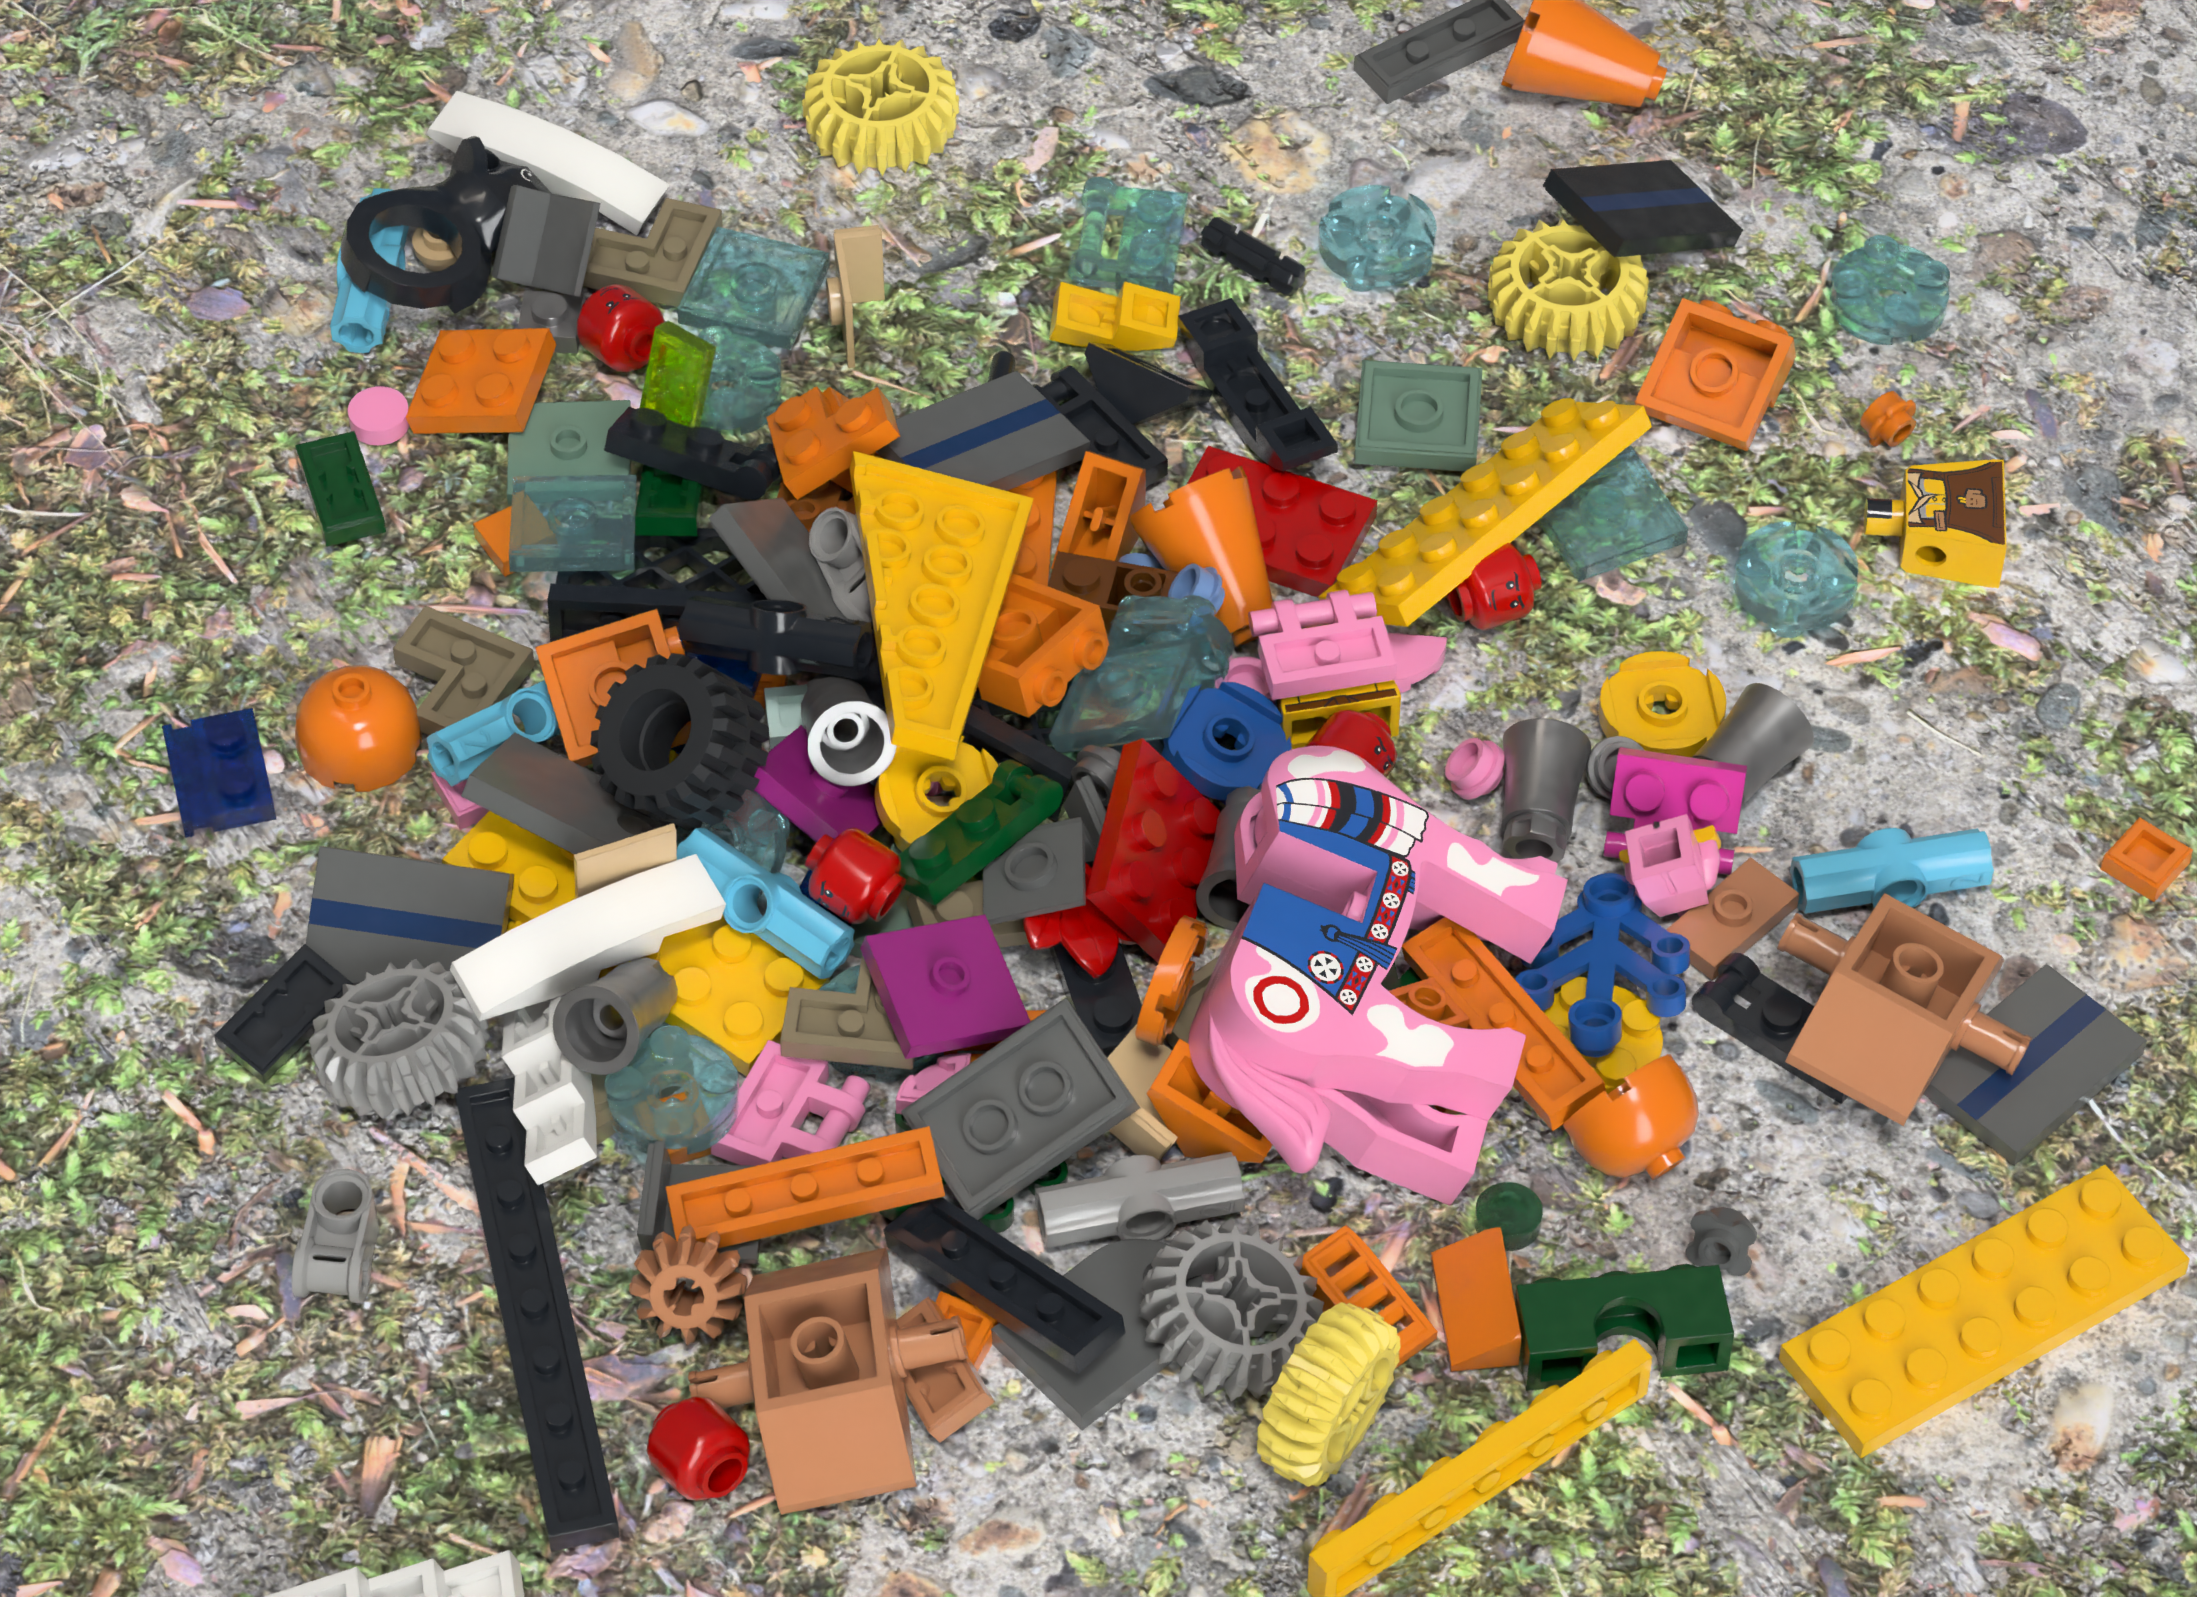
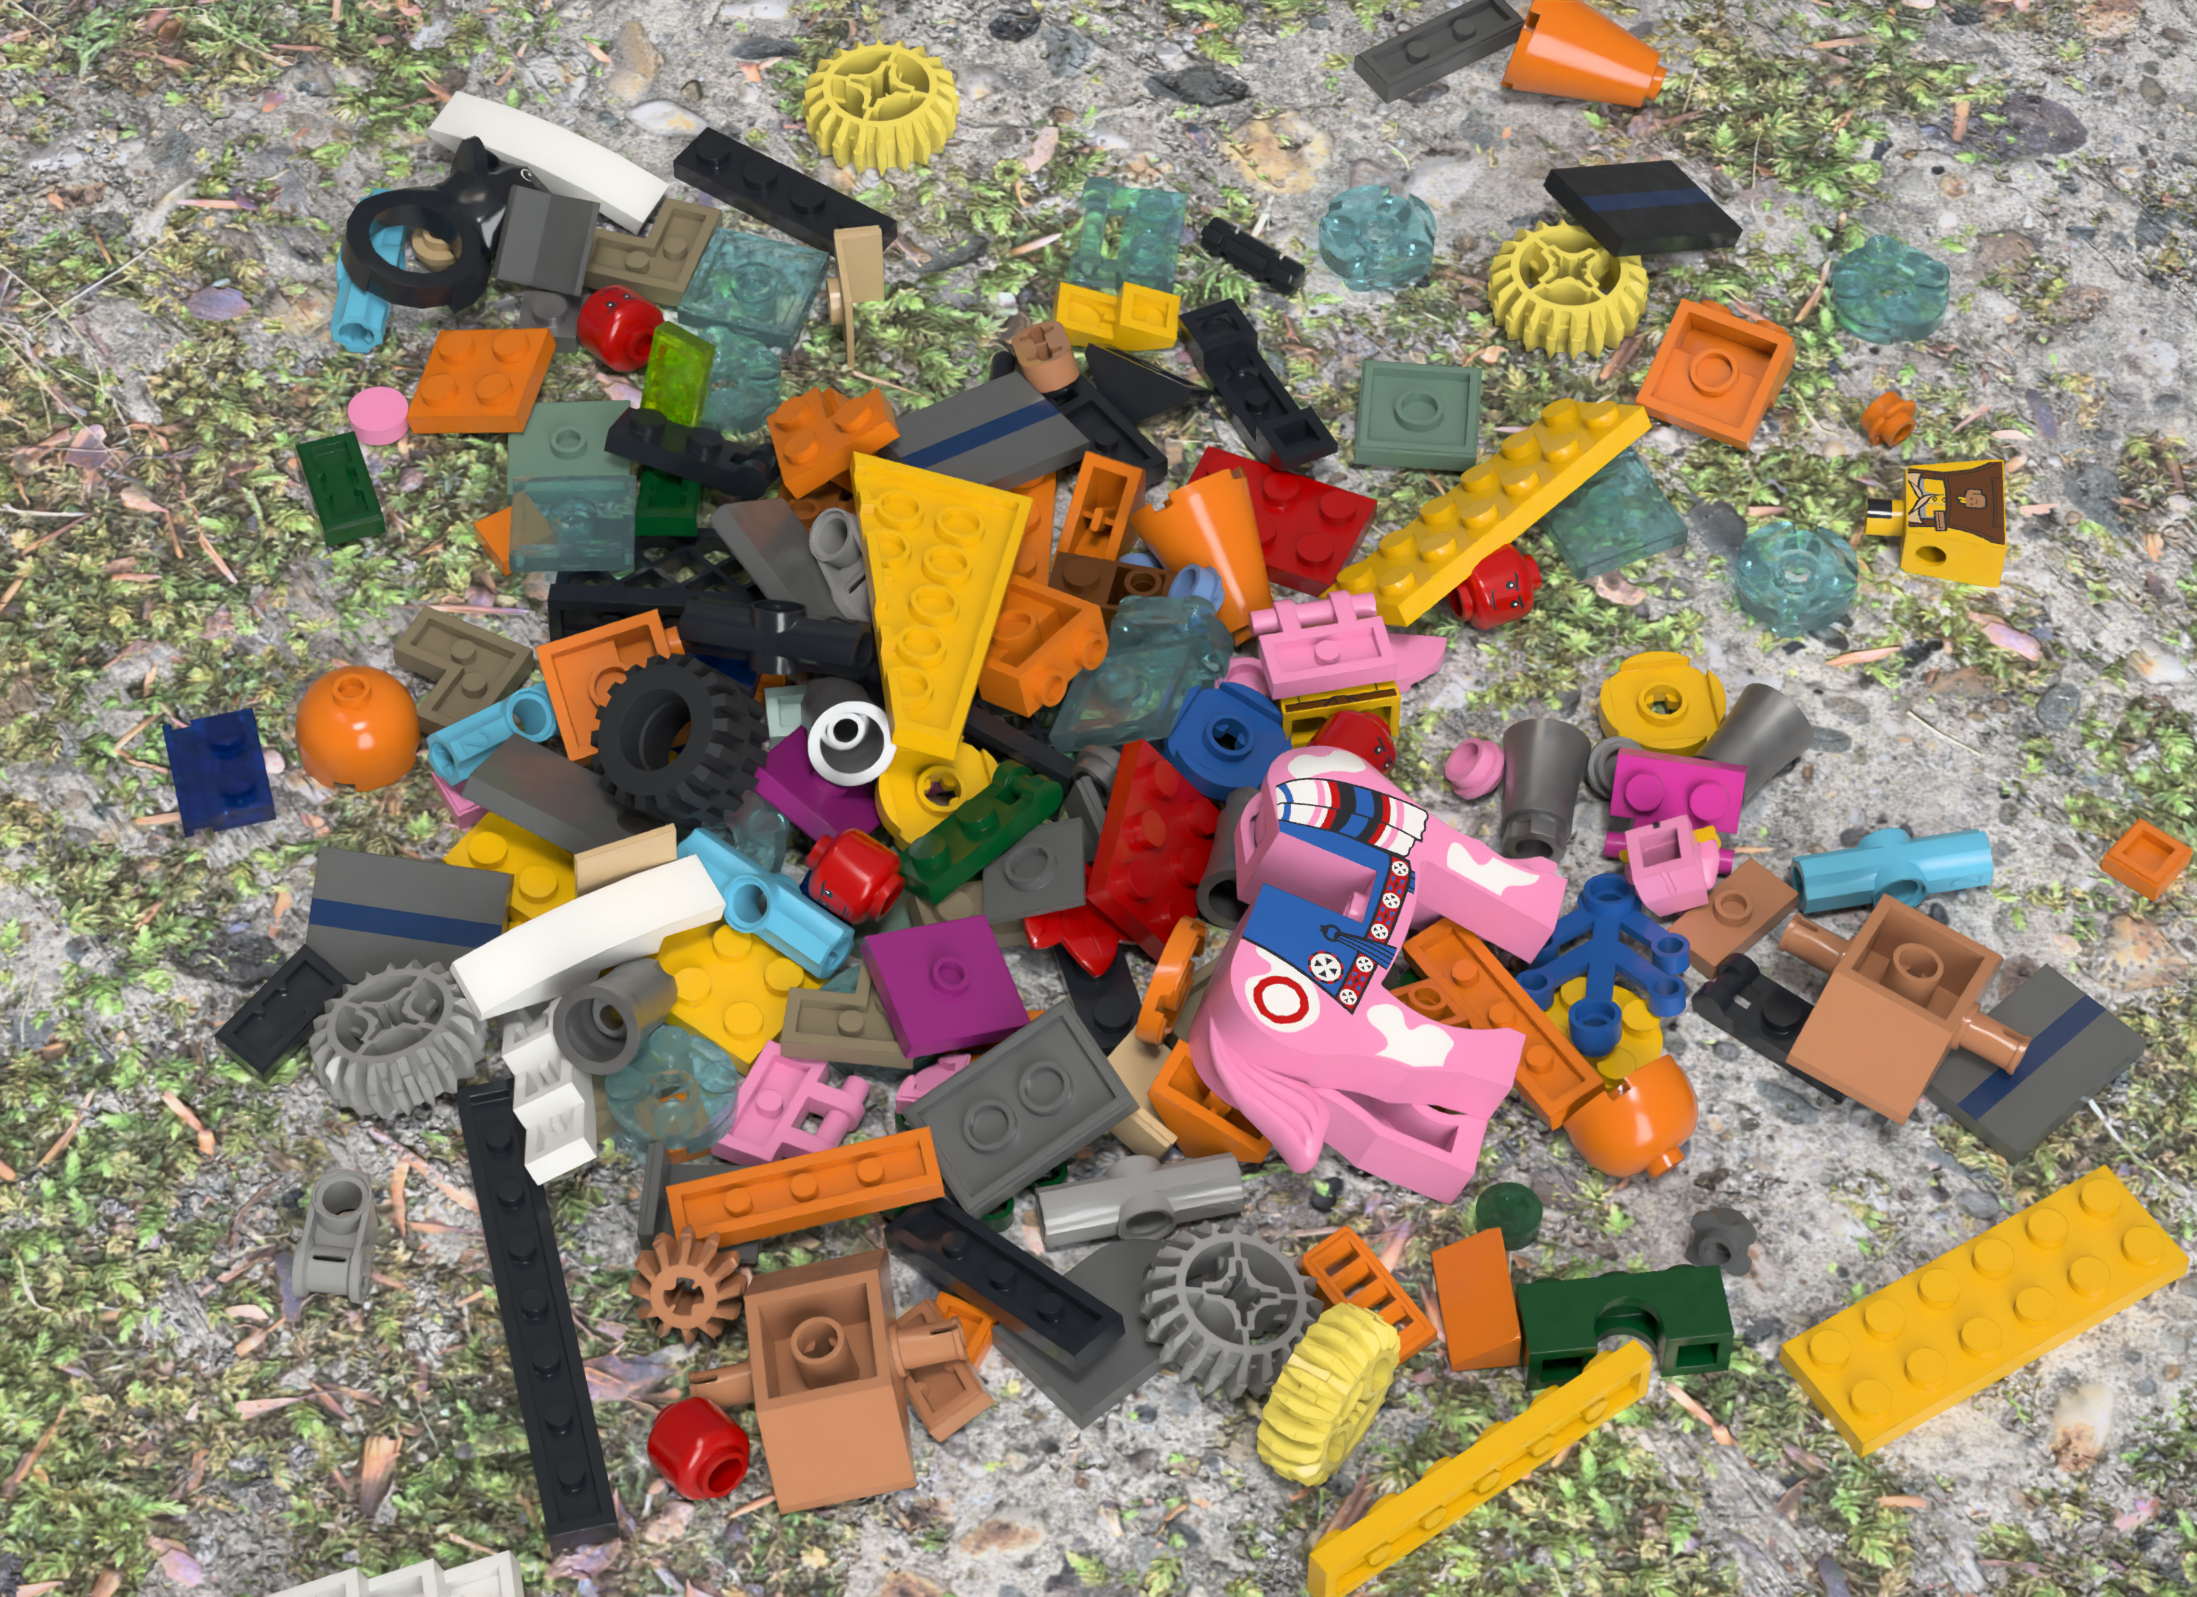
none -> black plate [673,126,898,258]
none -> nougat beam [1012,321,1080,393]

